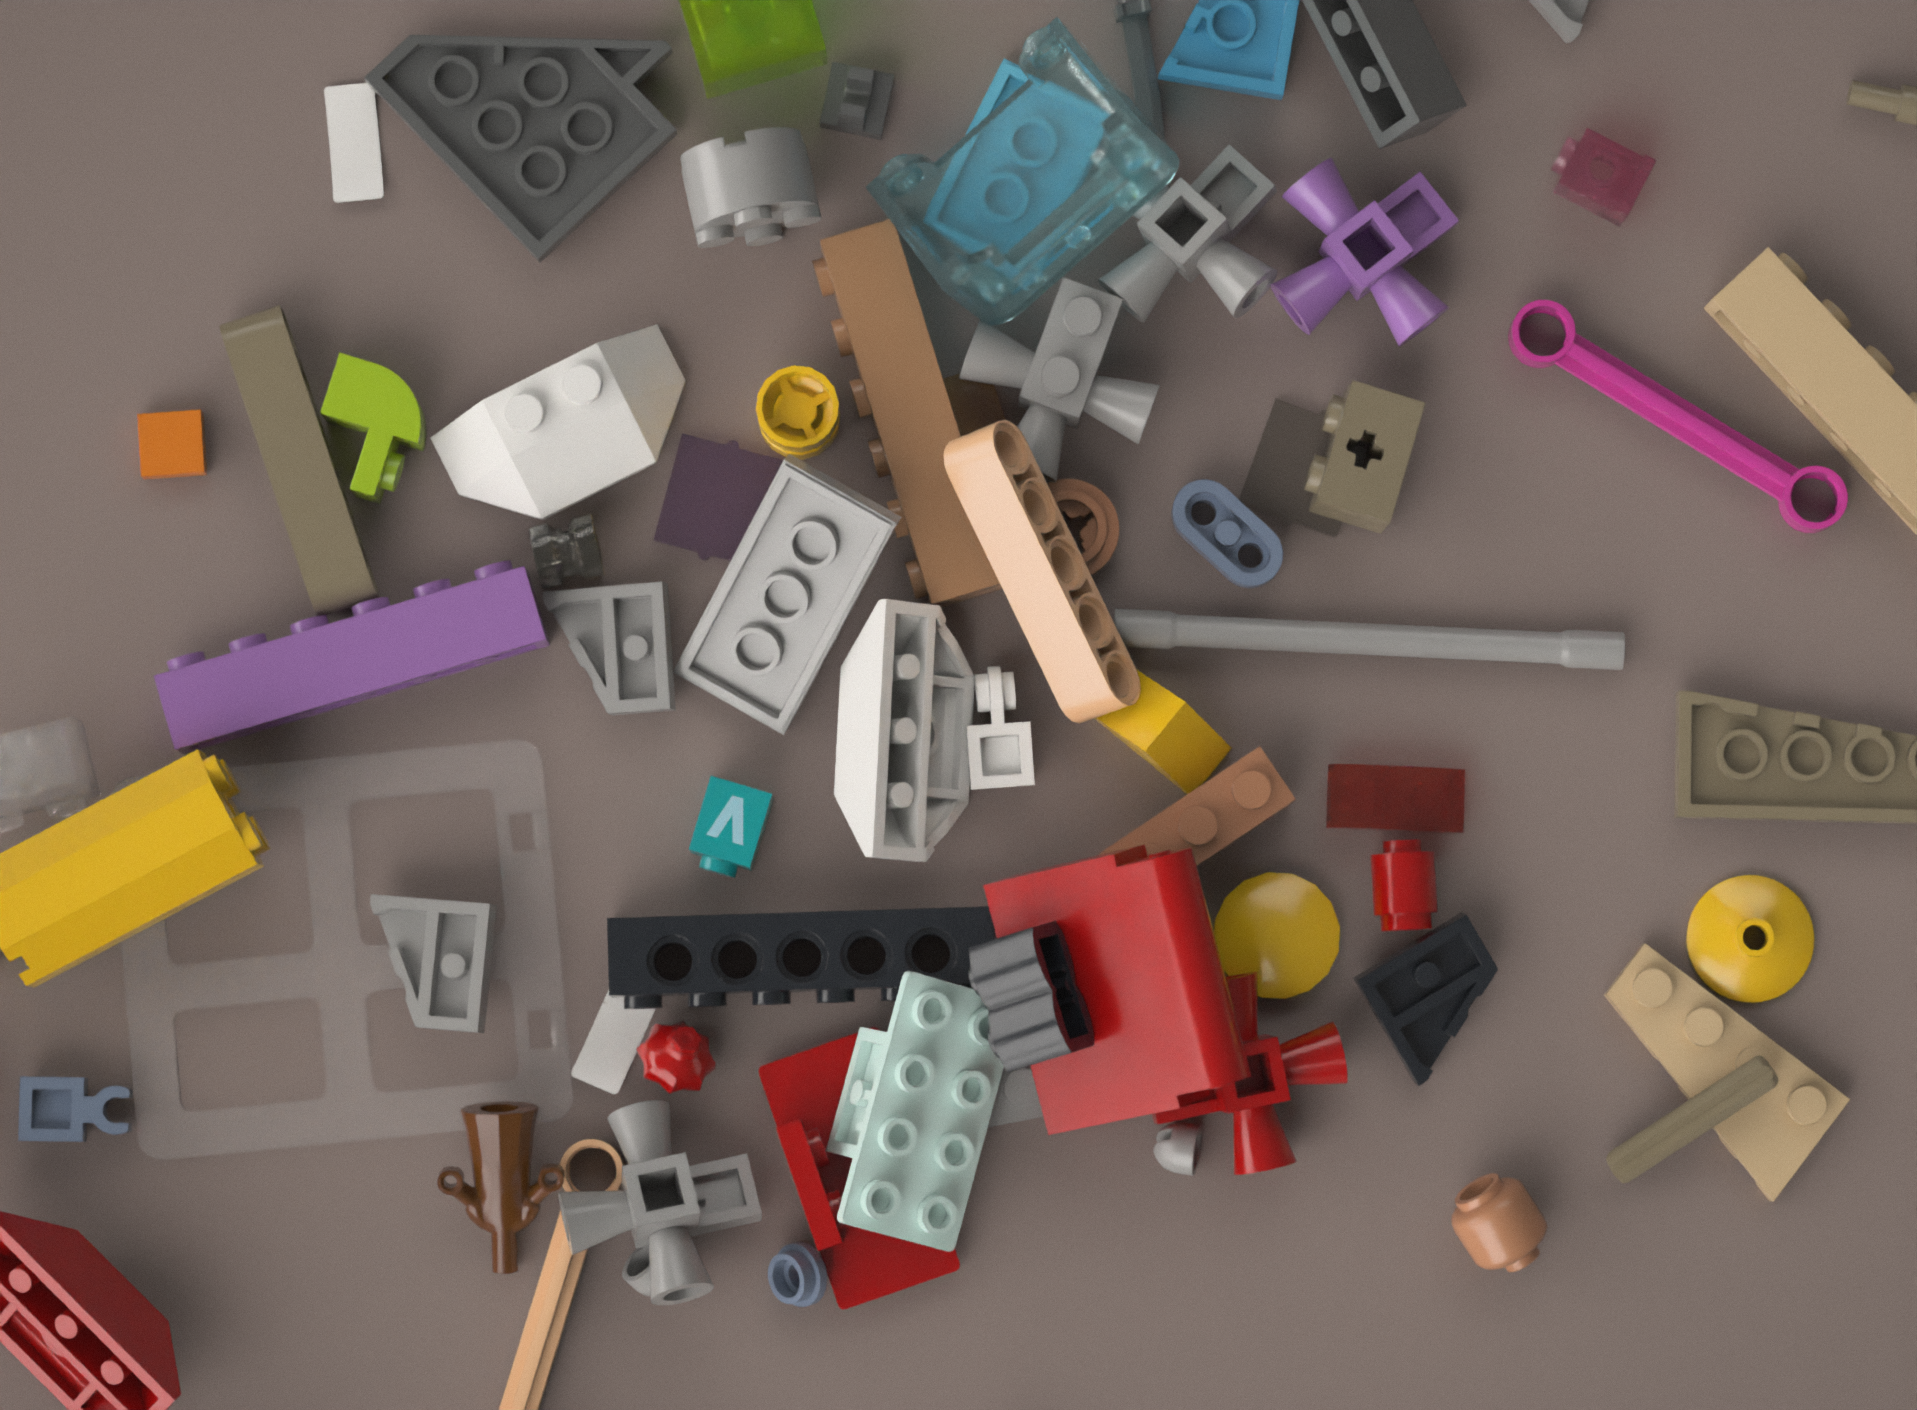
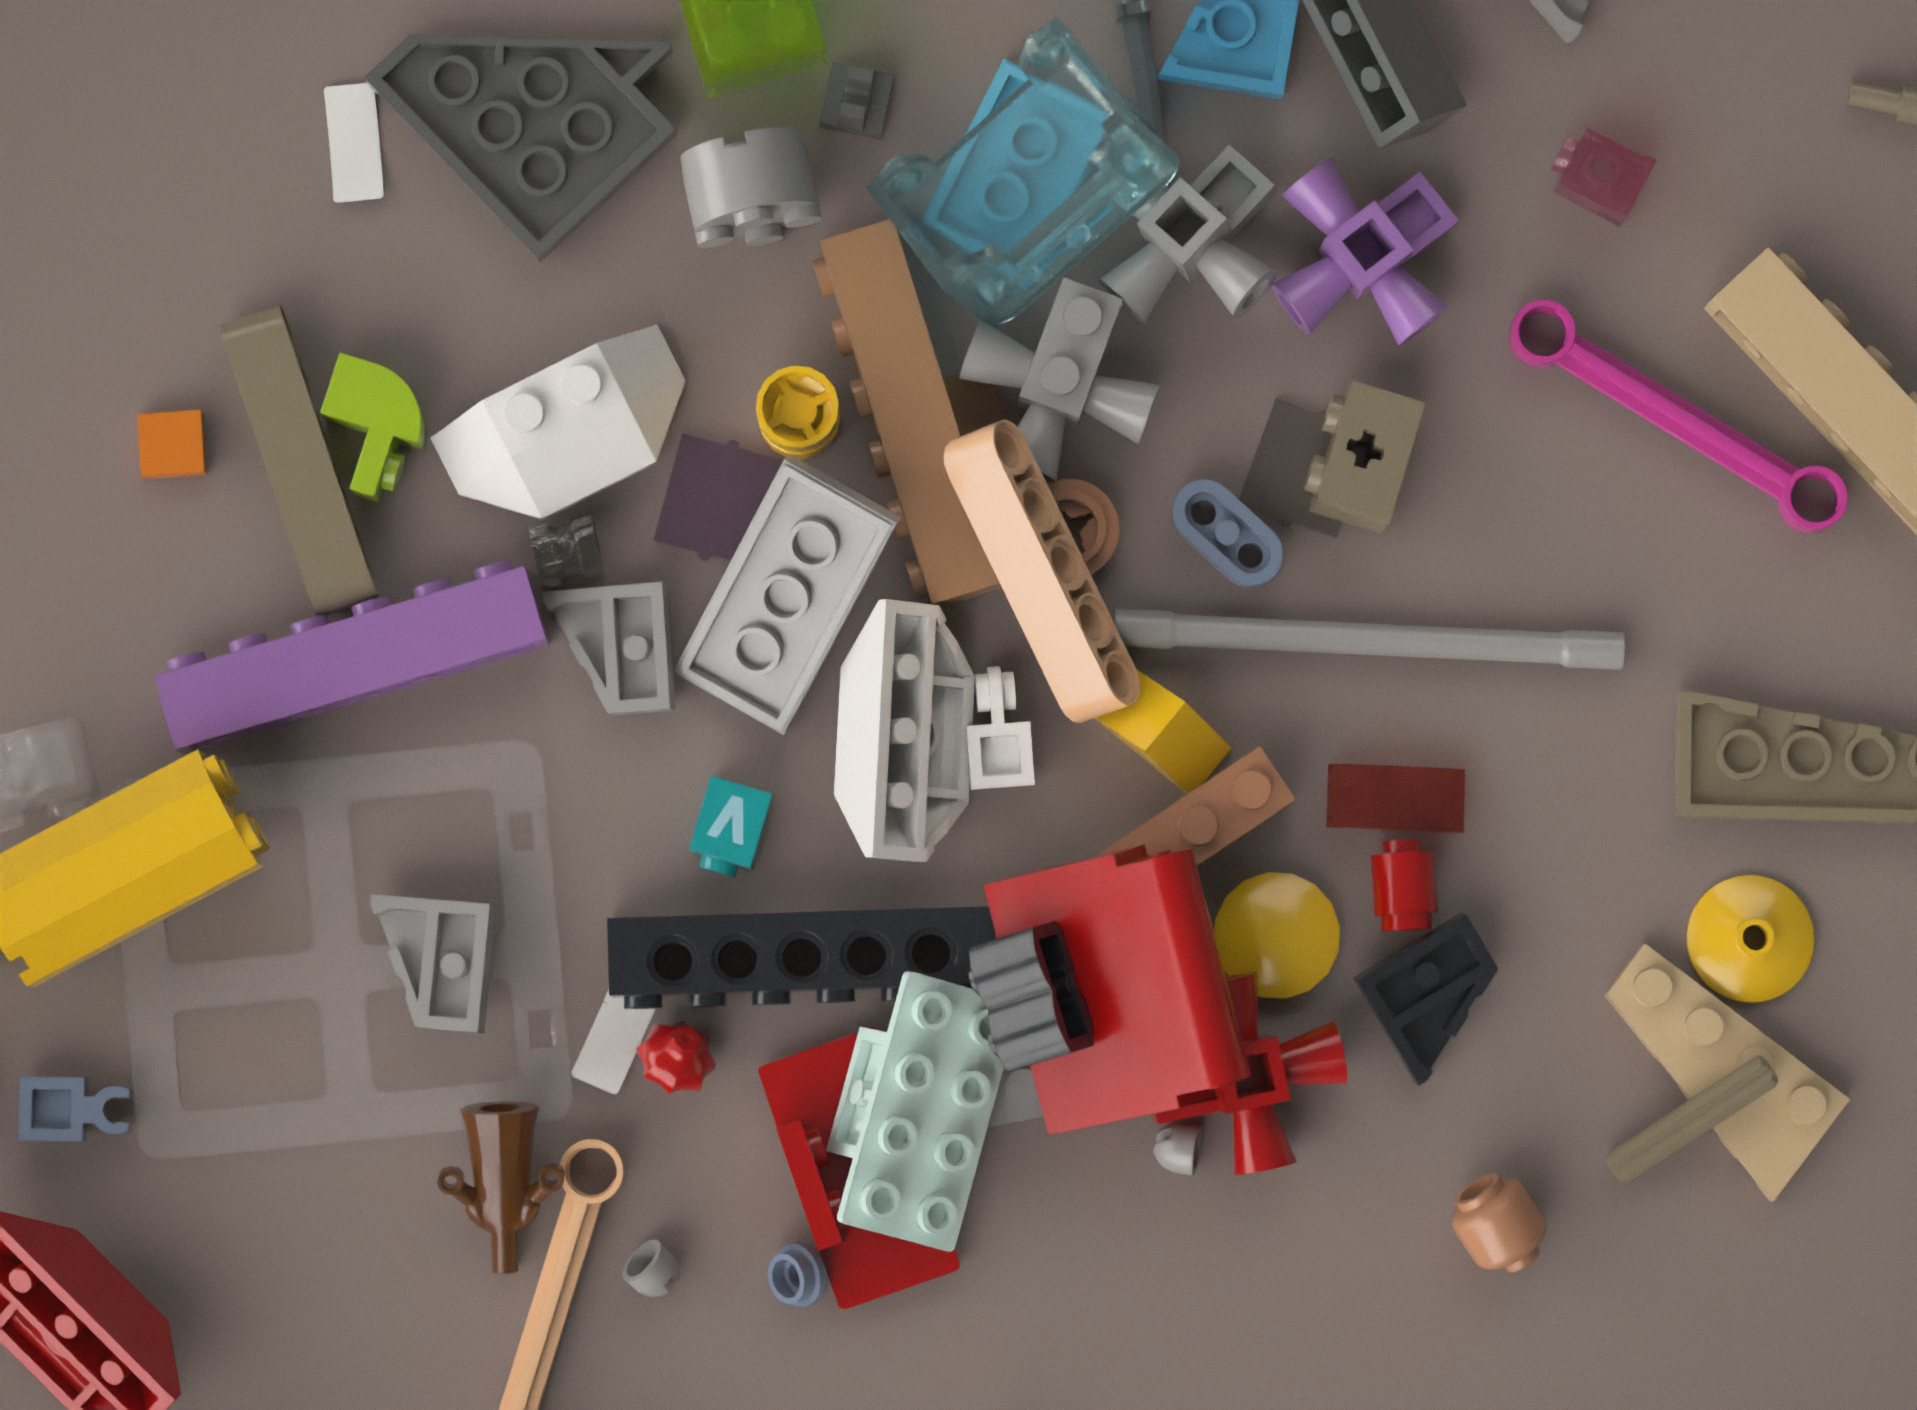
light grey brick [558,1100,762,1305] -> none

